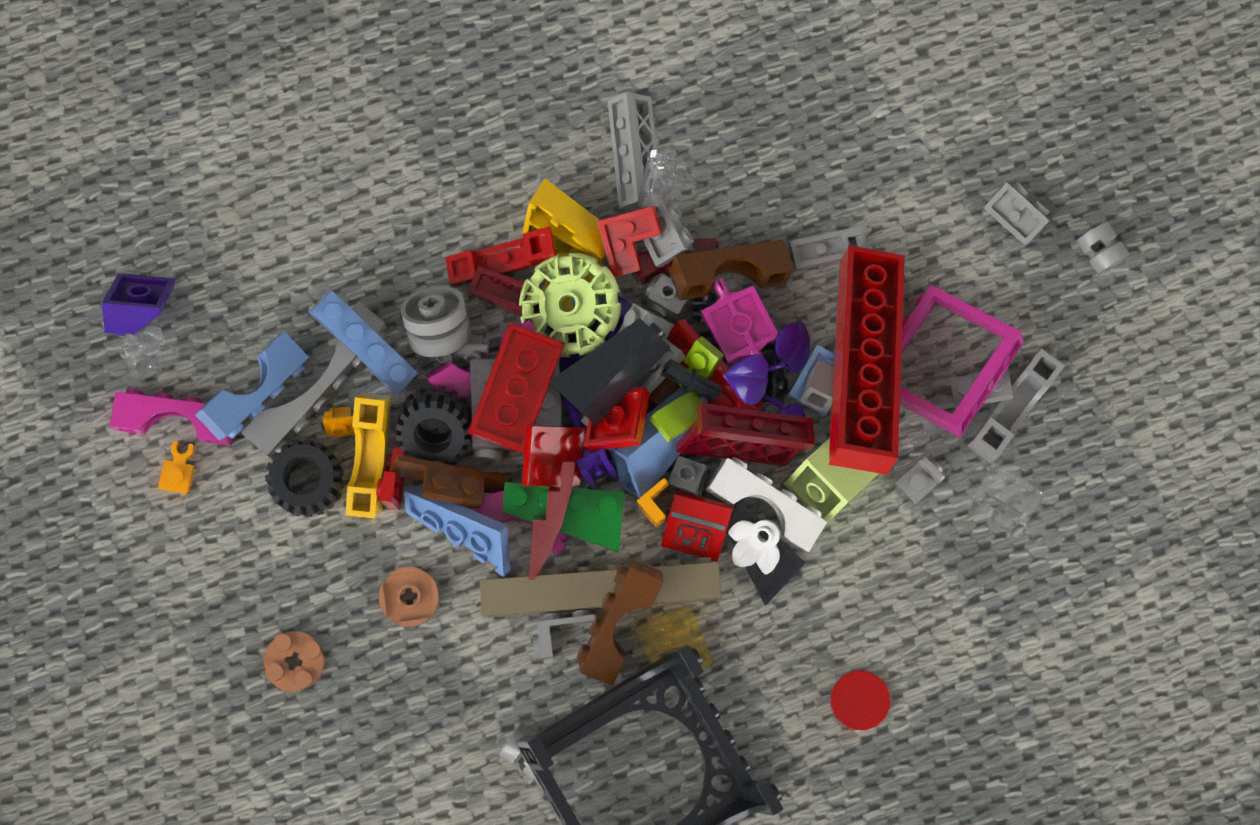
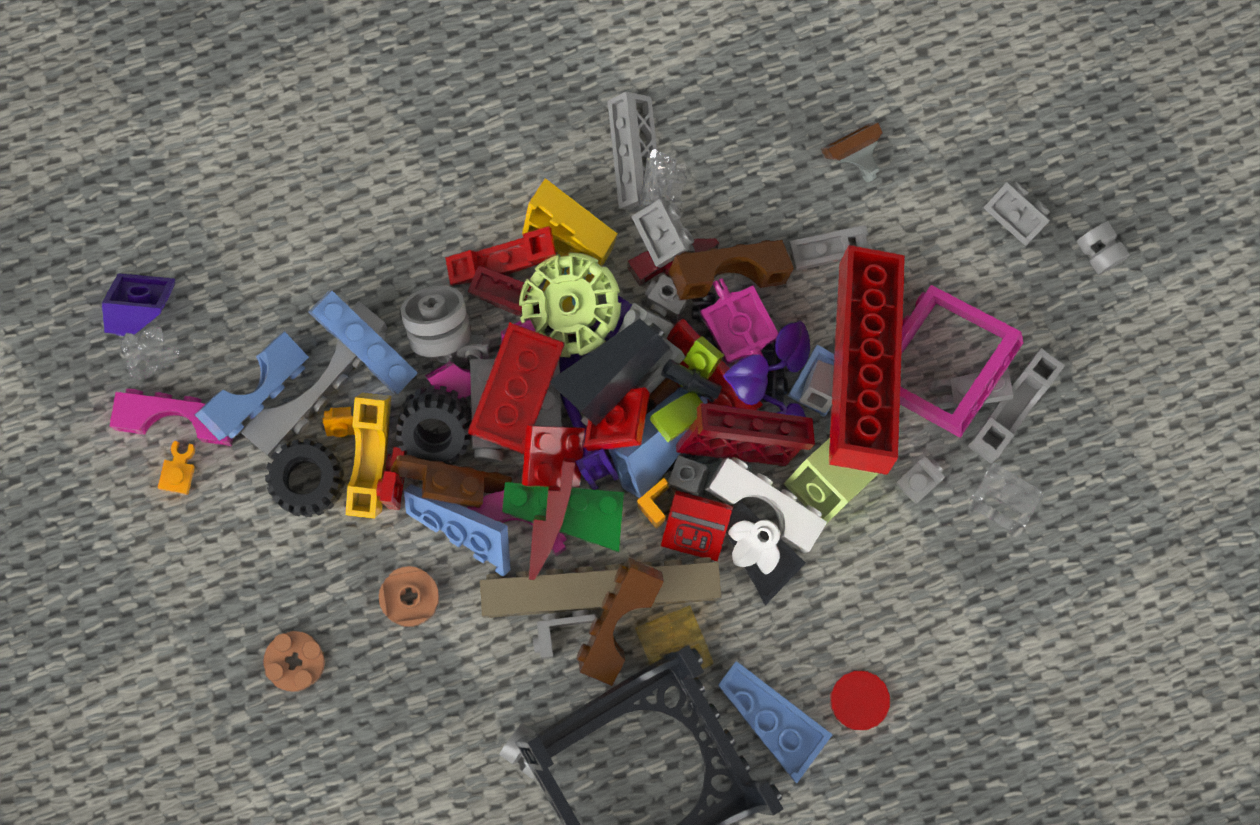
red plate [597,205,662,277] -> none
none -> medium blue wing [717,661,832,784]
none -> reddish brown piece [821,122,883,182]

